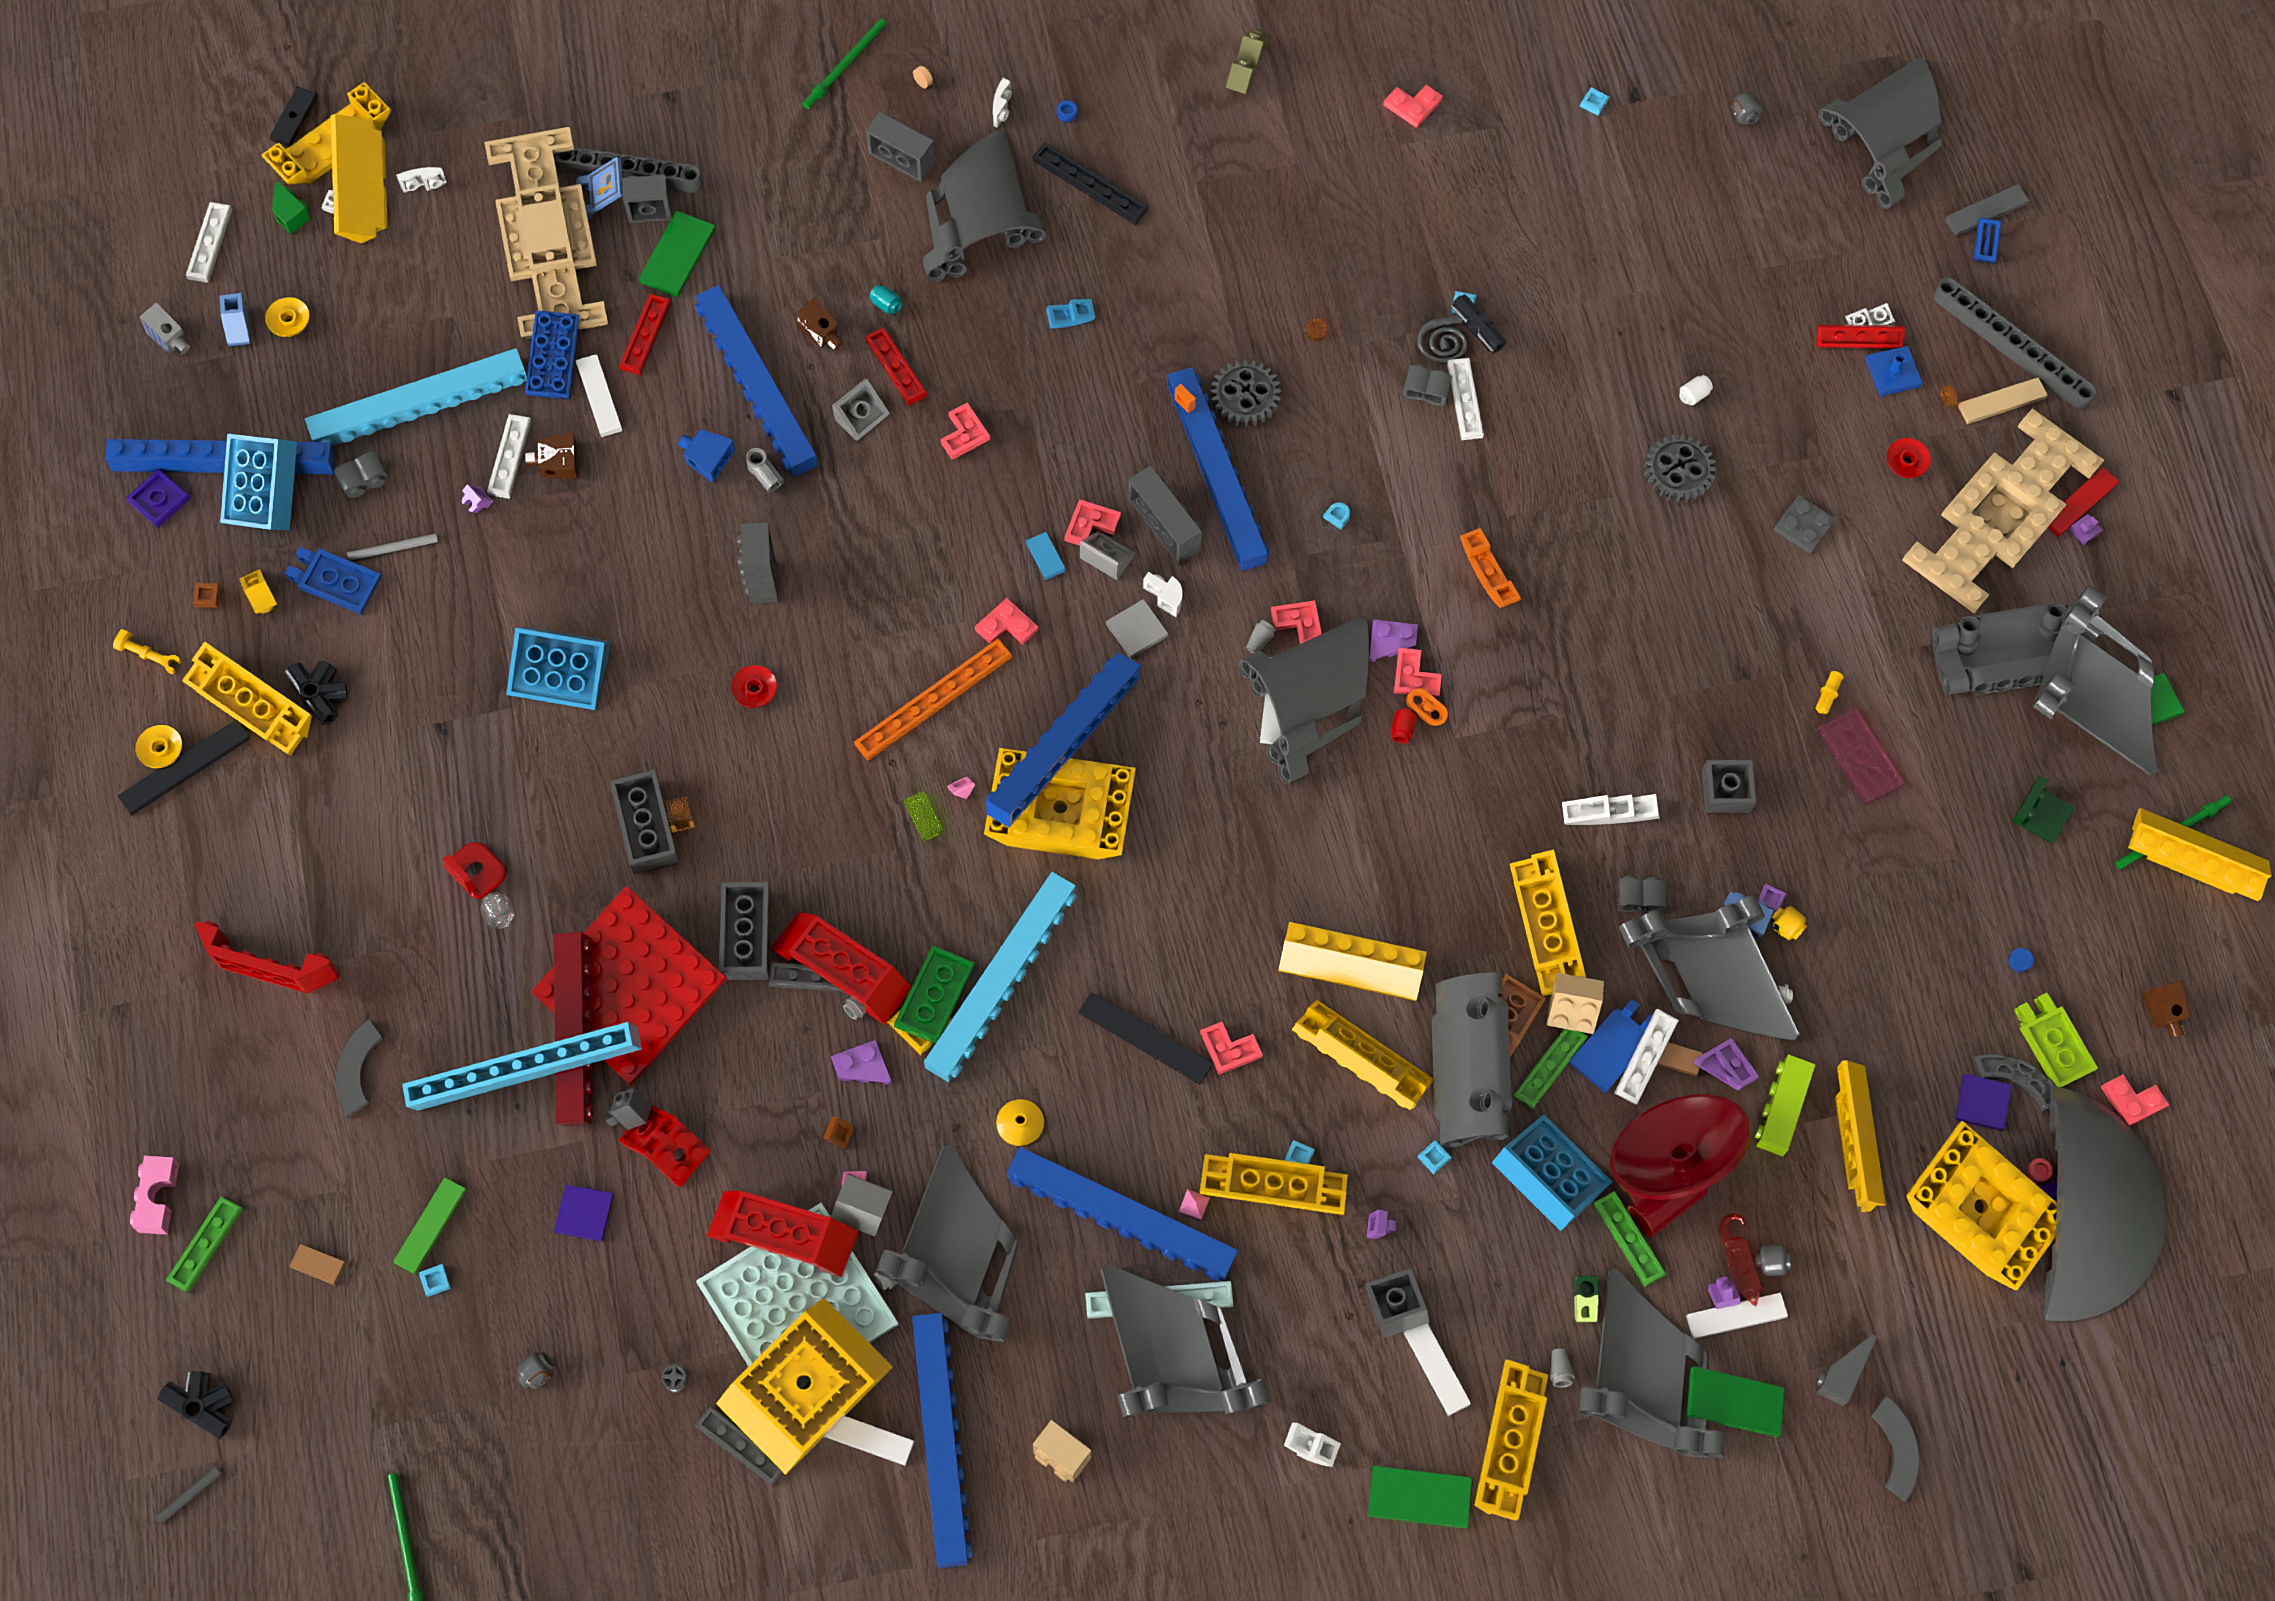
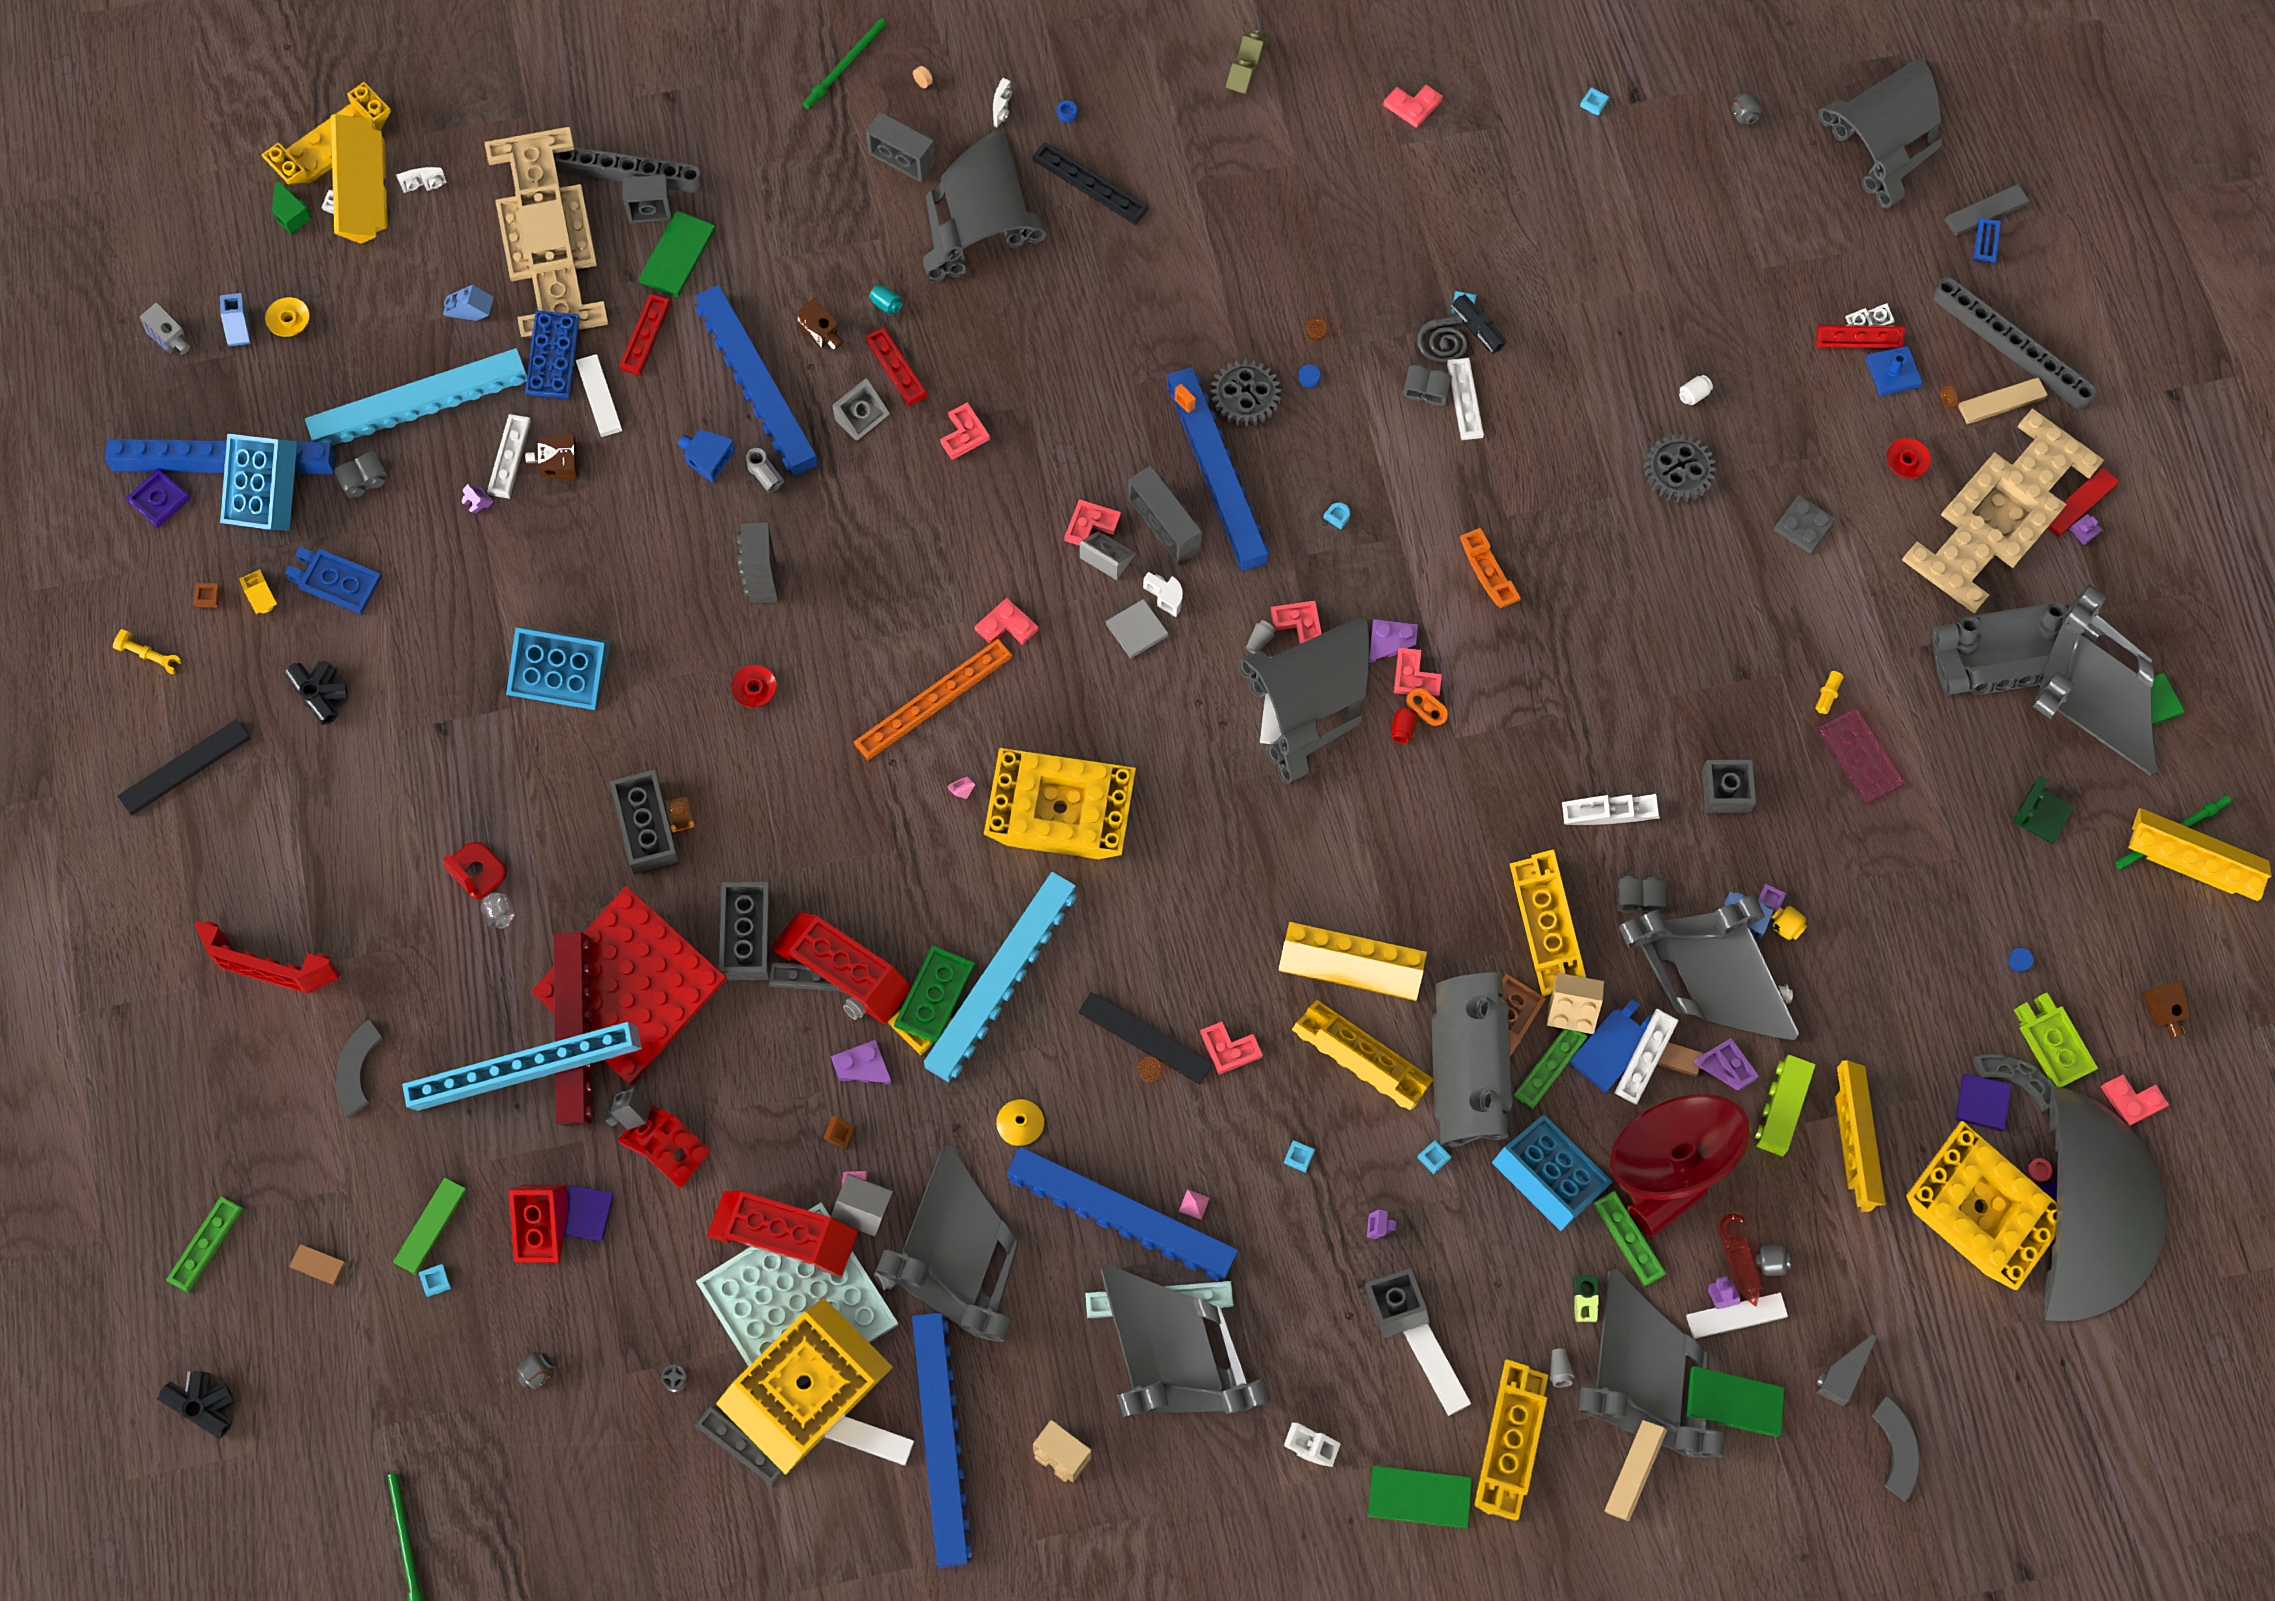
bright pink arch [130,1156,179,1234] -> none
yellow dish [135,725,182,768] -> none
dark grey piece [154,1466,222,1525] -> none
yellow slope [182,642,312,756] -> none
white tile [186,202,232,283] -> none
black tile [269,86,318,147] -> none
light grey bar [347,533,438,561] -> none
medium blue flag [576,157,623,220] -> none
clear neon green tile [903,791,944,841] -> none
blue brick [986,653,1141,828] -> none
dark azure tile [1026,532,1065,580] -> none
dark azure slope [1046,299,1095,329] -> none
yellow slope [1199,1153,1348,1215] -> none
none -> medium blue slope [443,285,494,321]
none -> red slope [509,1184,568,1263]
none -> clear orange tile [1138,1057,1161,1082]
none -> blue tile [1298,365,1320,387]
none -> tan tile [1605,1420,1667,1522]

